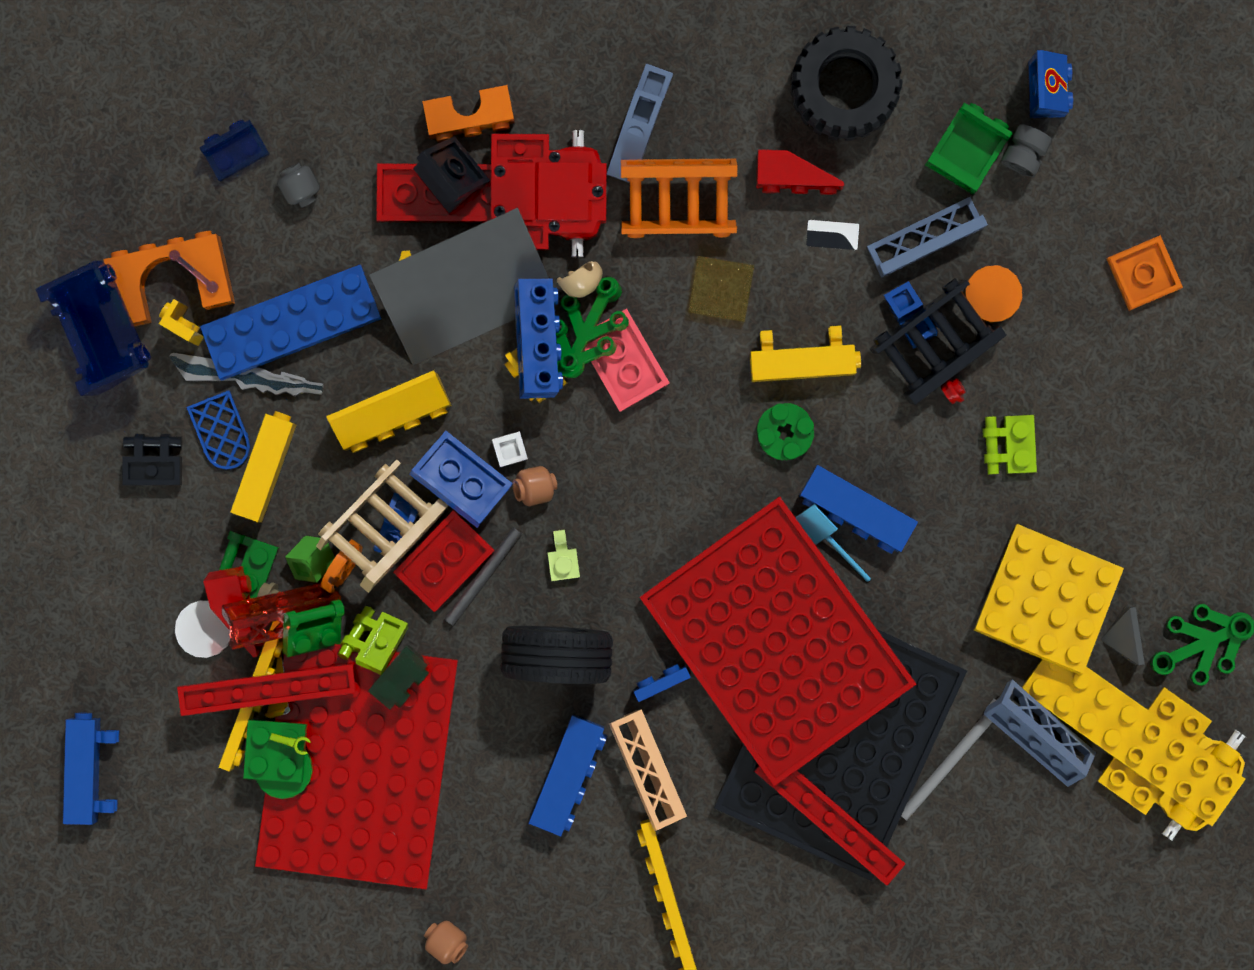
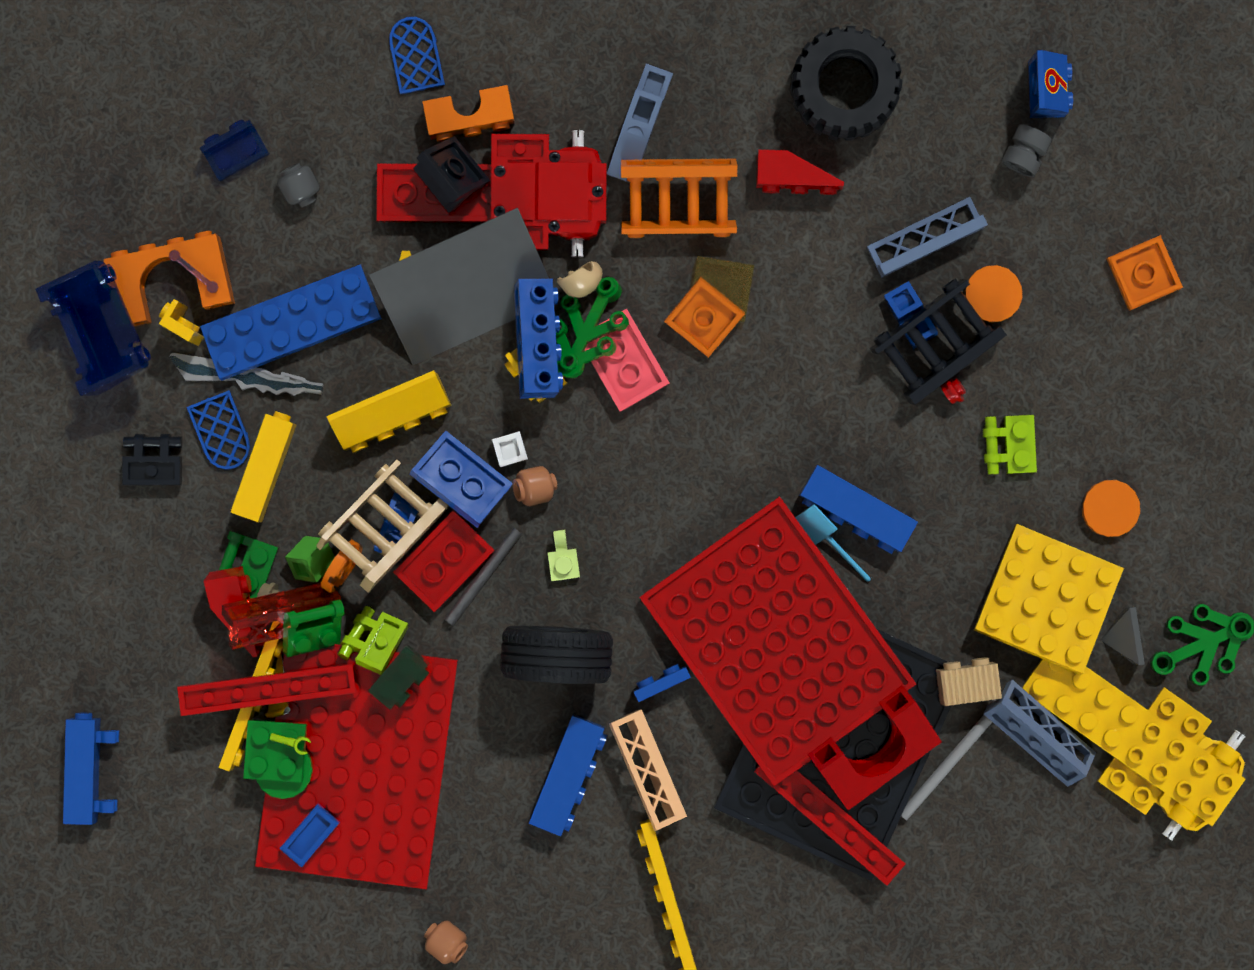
white tile [175,600,233,658] -> none
yellow brick [750,326,861,382] -> none
green plate [757,403,814,460] -> none
sticker [806,220,859,250] -> none
green panel [925,103,1013,195] -> none
none -> blue tile [279,803,340,867]
none -> blue window [390,17,445,95]
none -> orange tile [664,276,745,358]
none -> red arch [807,685,942,810]
none -> tan brick [936,658,1002,706]
none -> orange tile [1082,480,1140,537]

